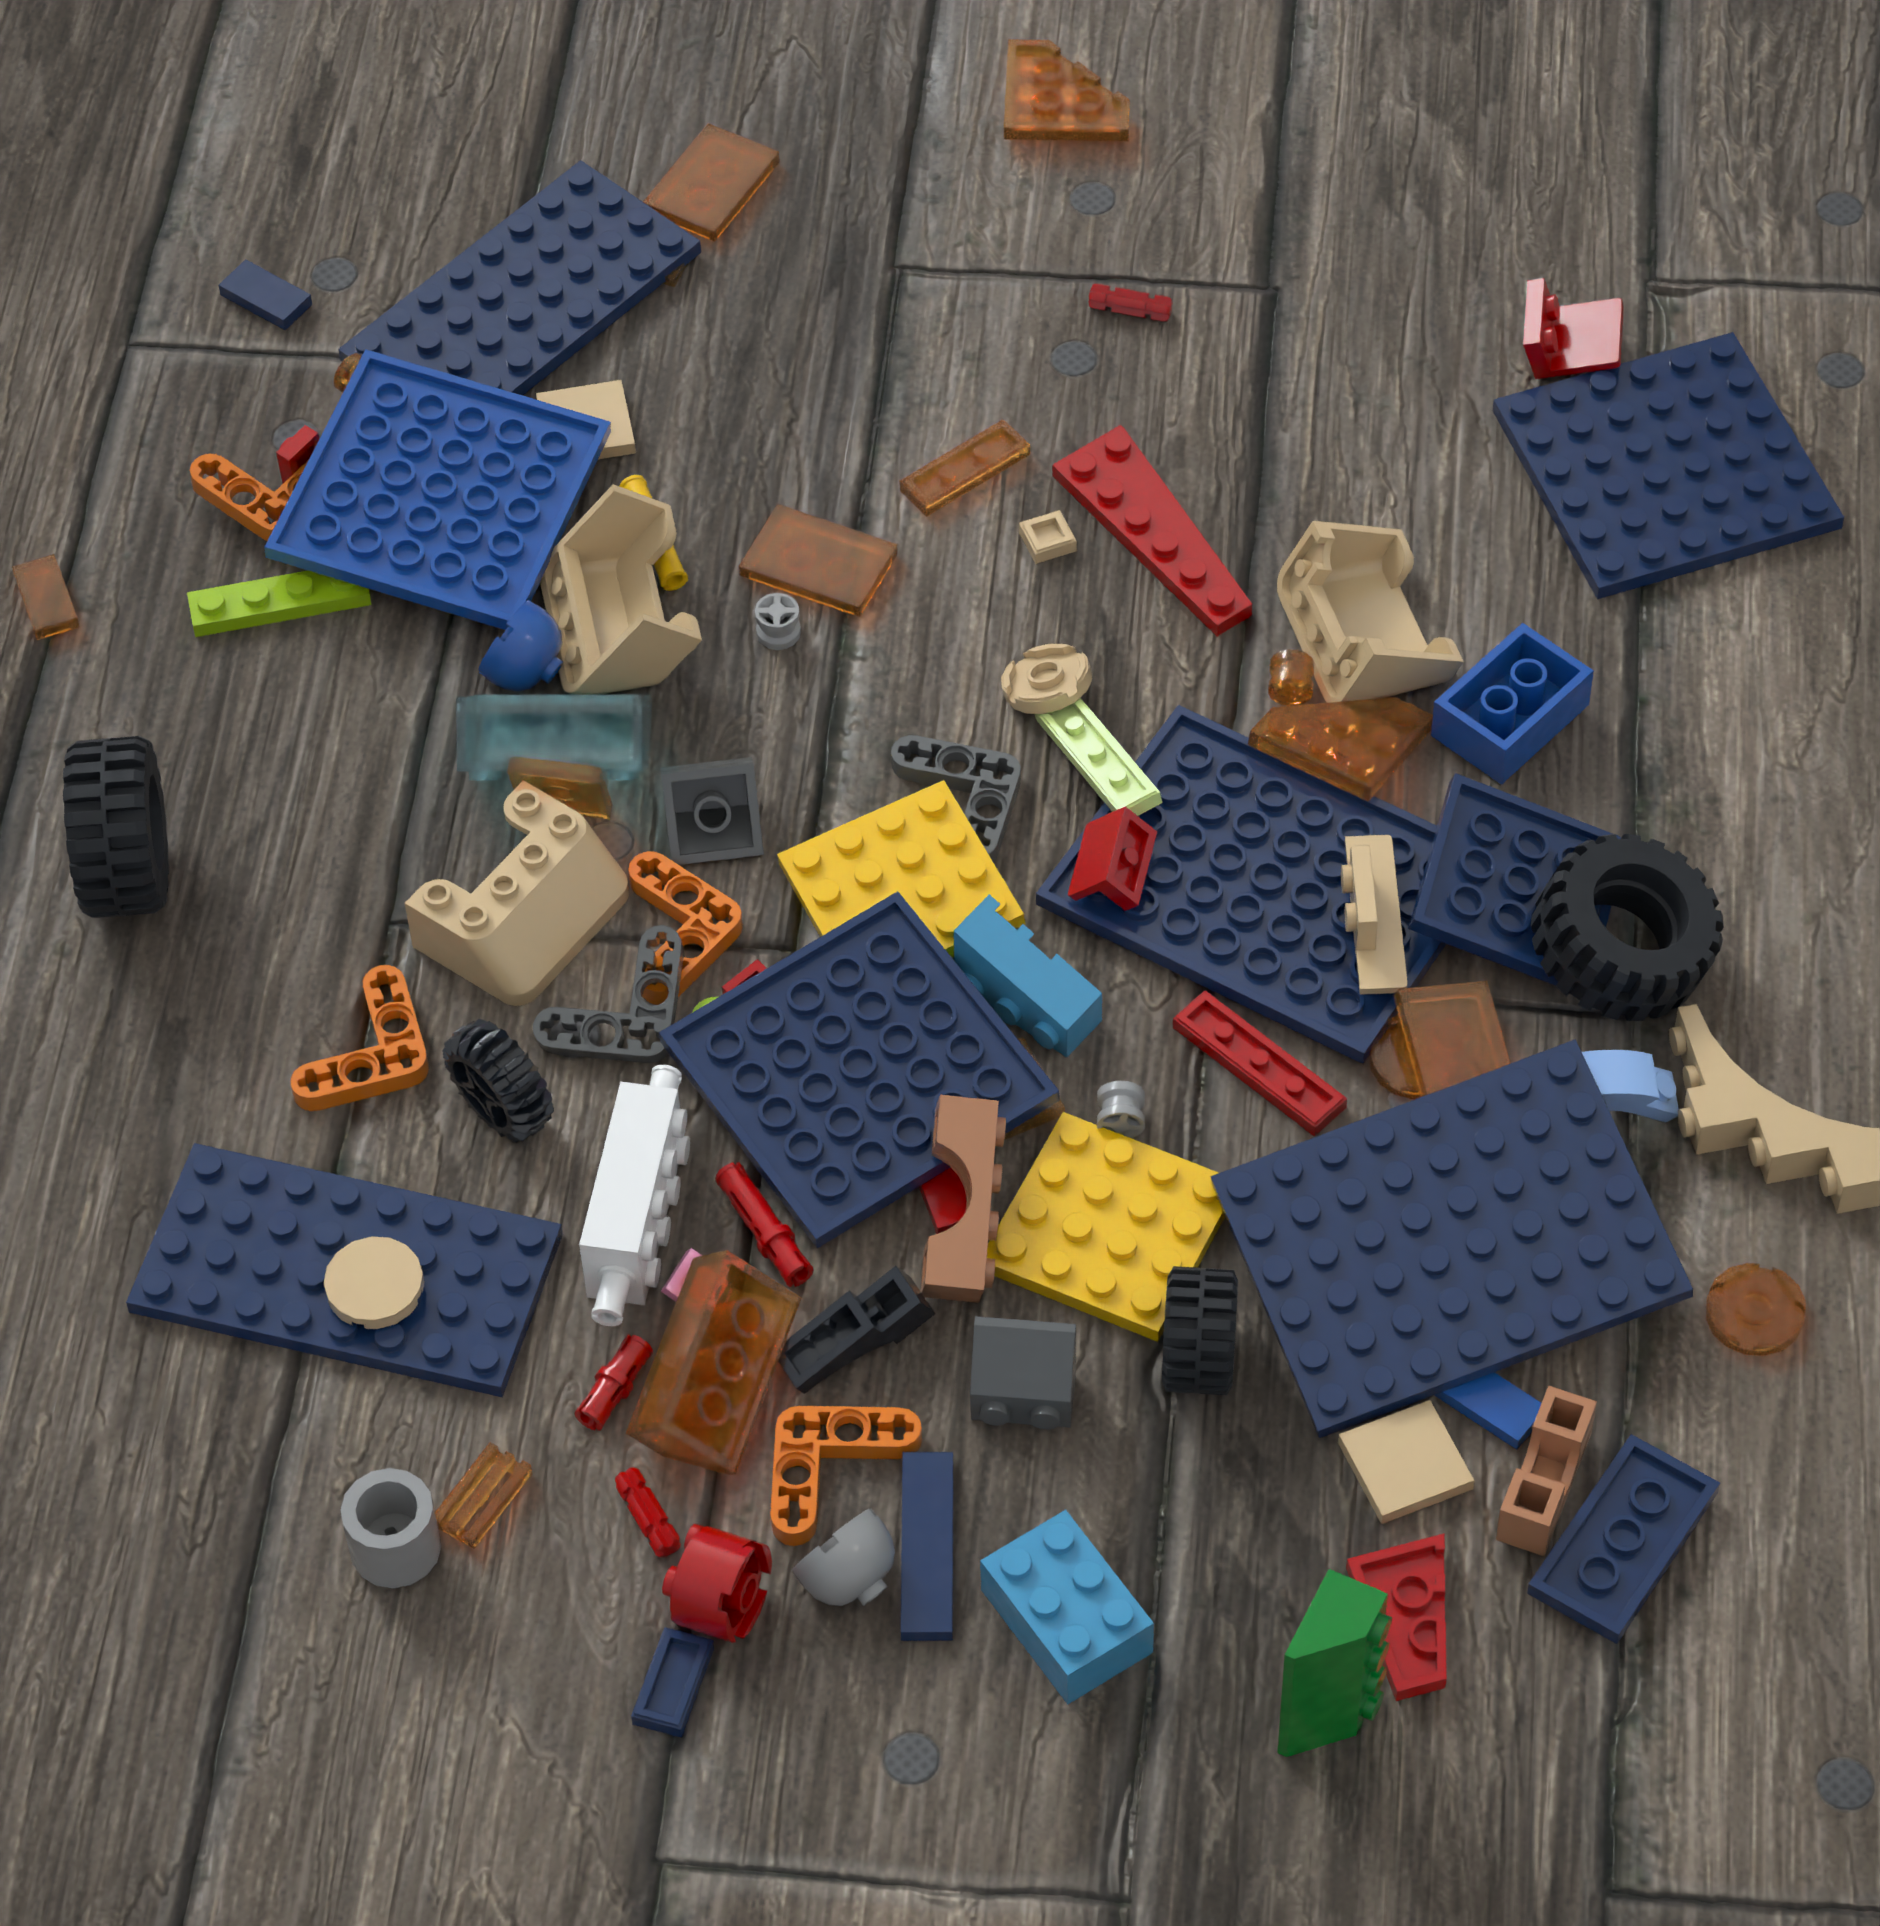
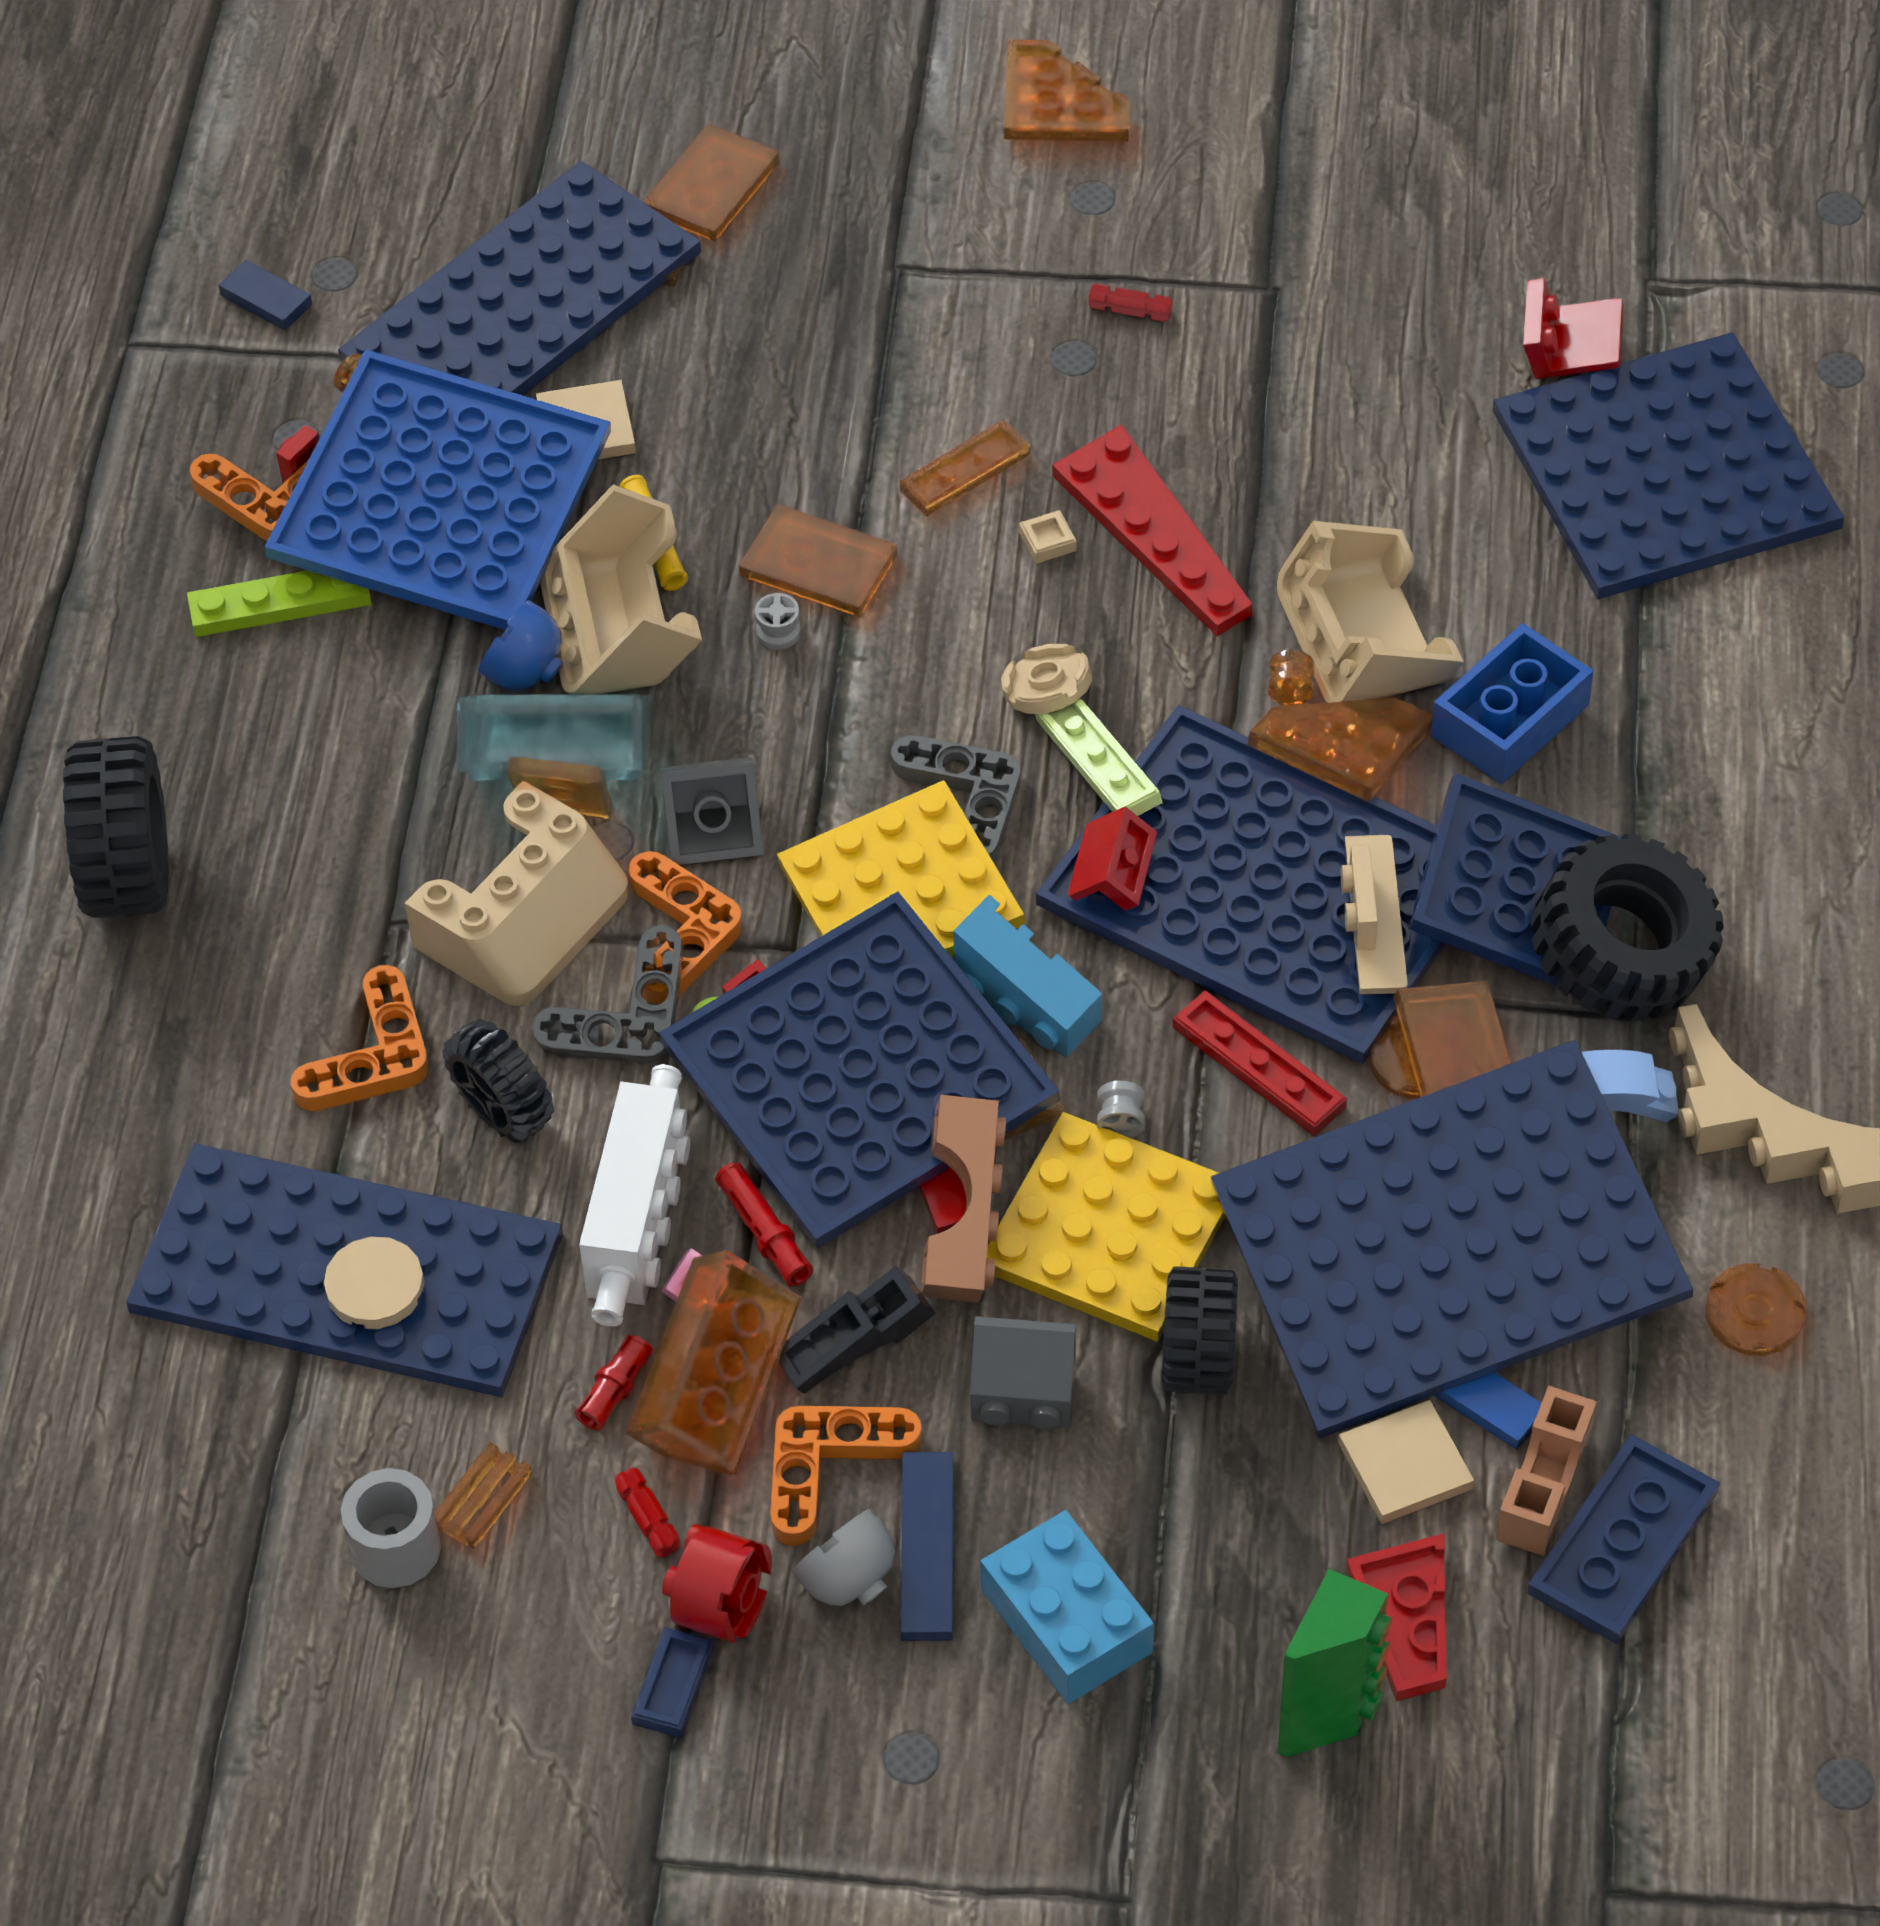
clear orange tile [11,554,80,640] -> none

